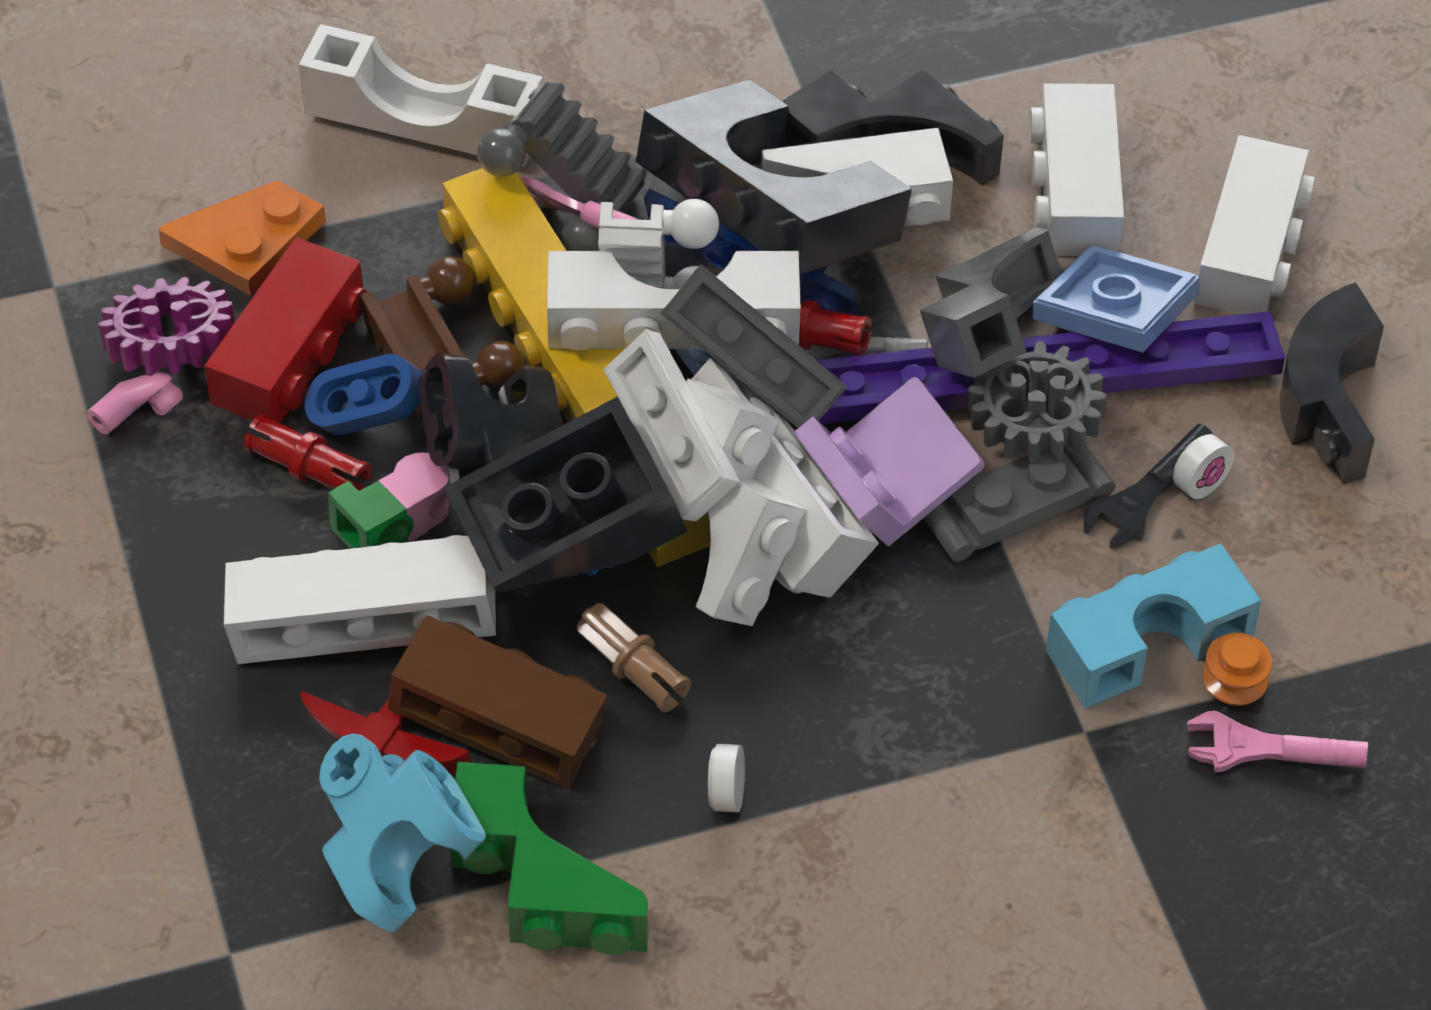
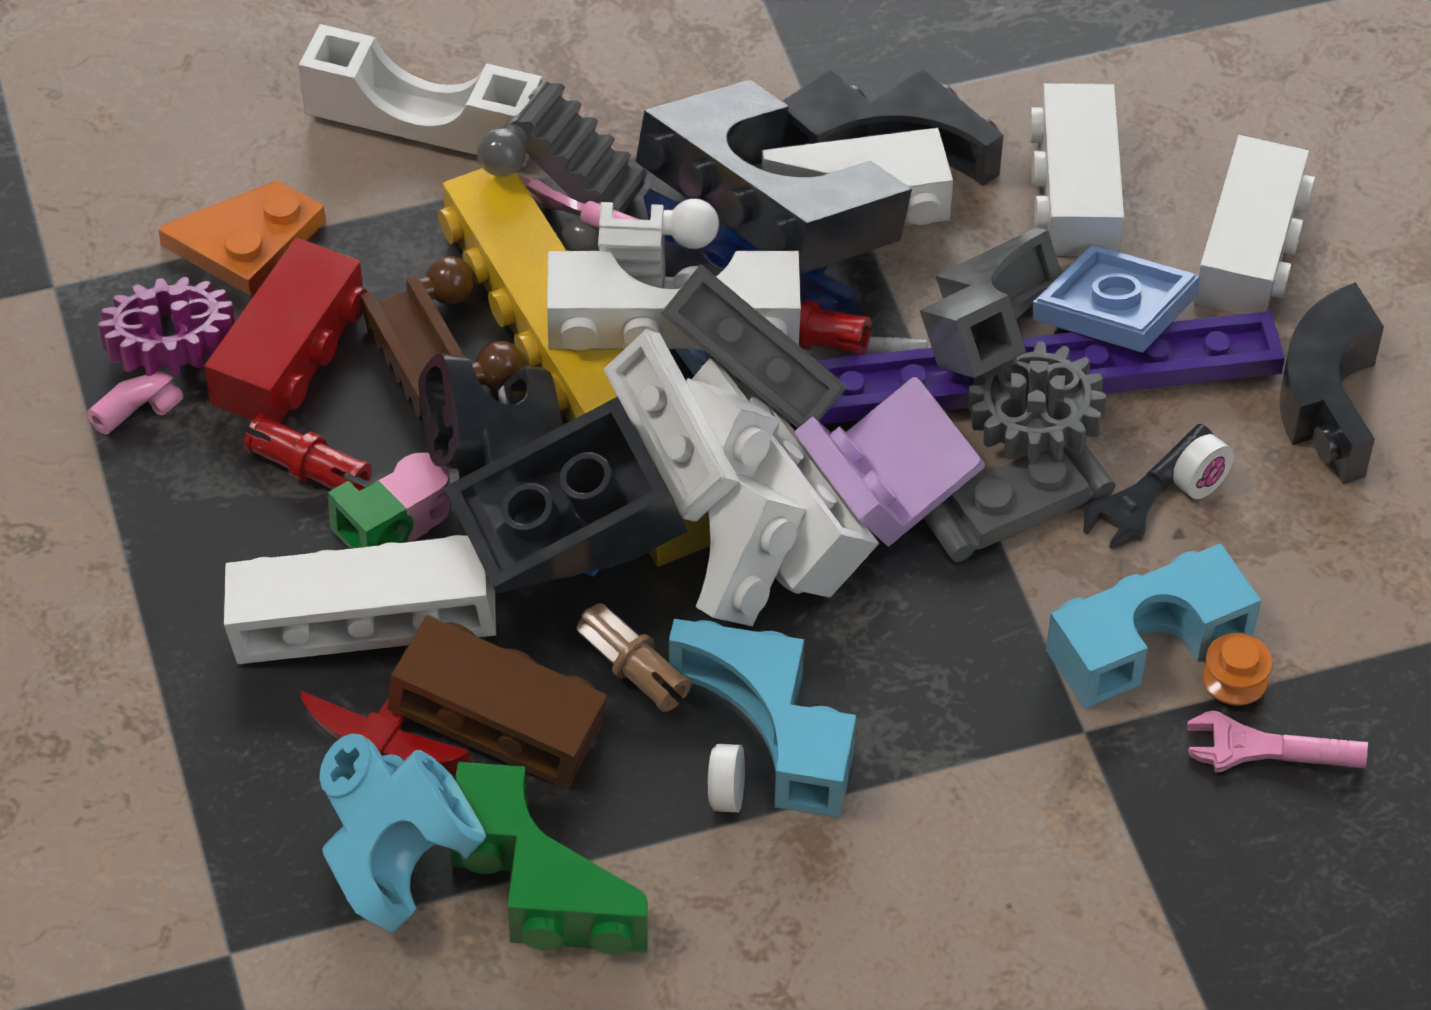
blue plate [304,354,421,435] -> none
none -> medium azure arch [669,619,856,818]

